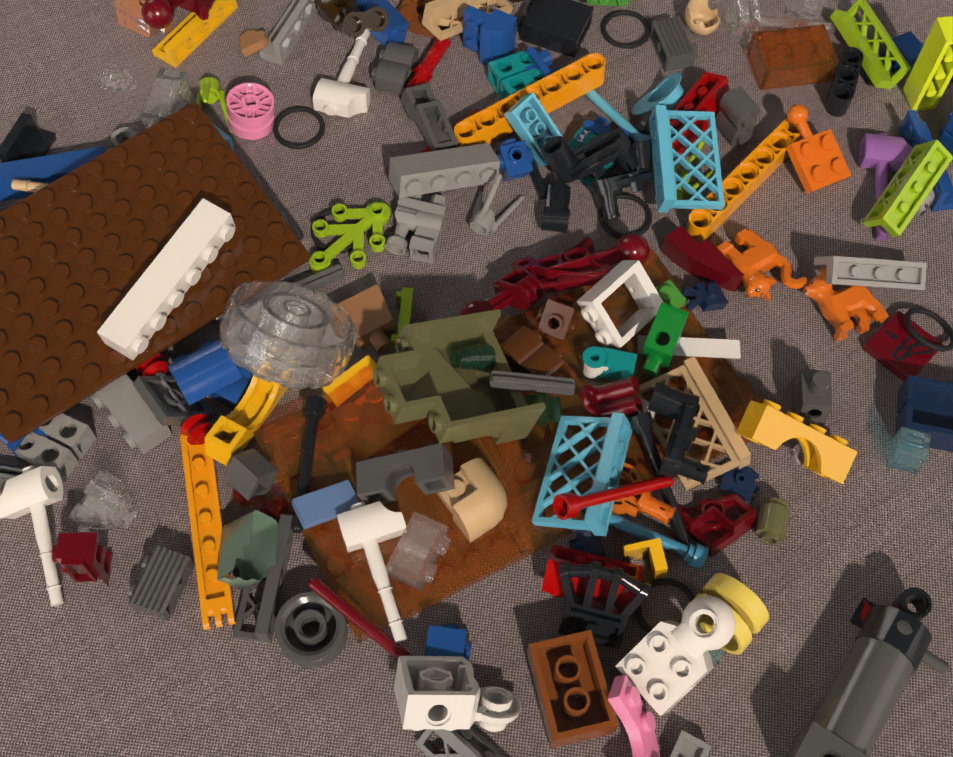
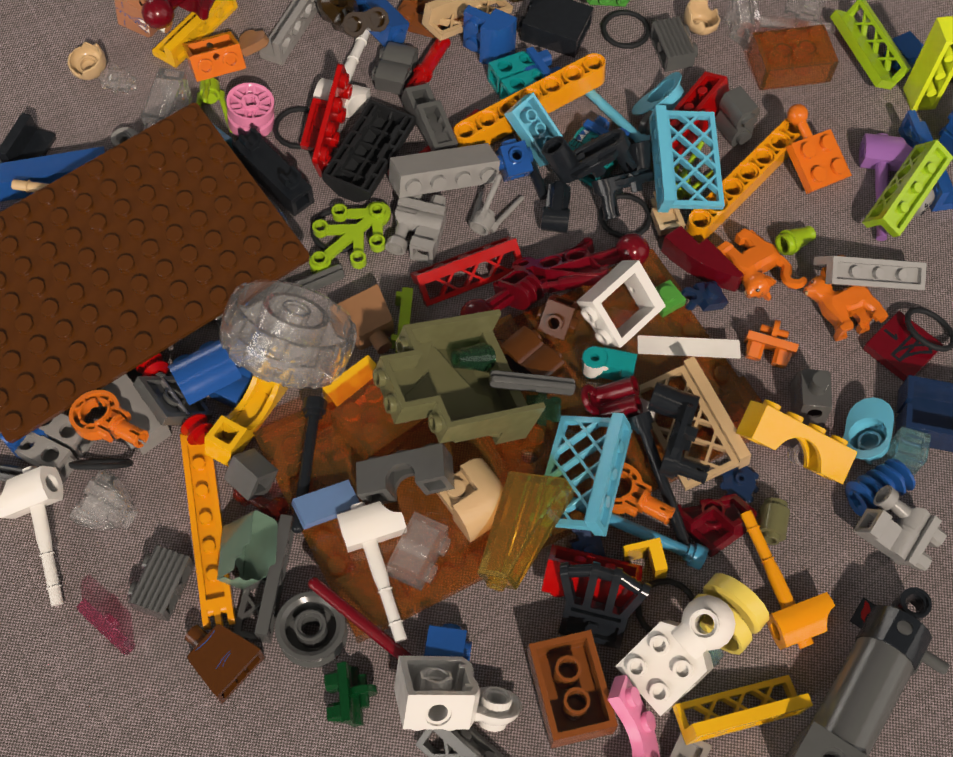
dark red window [52,532,113,587] -> none
white brick [97,198,236,360] -> none
red piece [553,476,674,520] -> none
green torso [641,302,689,377] -> none
black beam [825,47,863,117] -> none
none -> tan hair [67,42,107,80]
none -> orange pin [69,390,149,448]
none -> black piece [69,458,134,470]
none -> clear pink plate [76,598,135,656]
none -> orange window [183,31,246,82]
none -> reddish brown torso [184,624,265,704]
none -> black brick [232,127,314,216]
none -> red bracket [300,63,353,177]
none -> black piece [322,100,416,203]
none -> dark green hips [324,661,378,727]
none -> red fence [410,236,522,307]
none -> clear yellow slope [477,471,574,591]
none -> tan plate [650,191,686,236]
none -> yellow fence [672,675,813,745]
none -> light orange piece [740,510,835,650]
none -> orange hips [743,319,799,369]
none -> lime cone [775,225,816,255]
none -> medium azure piece [843,397,894,464]
none -> blue piece [845,458,916,517]
none -> light grey hips [853,485,947,571]

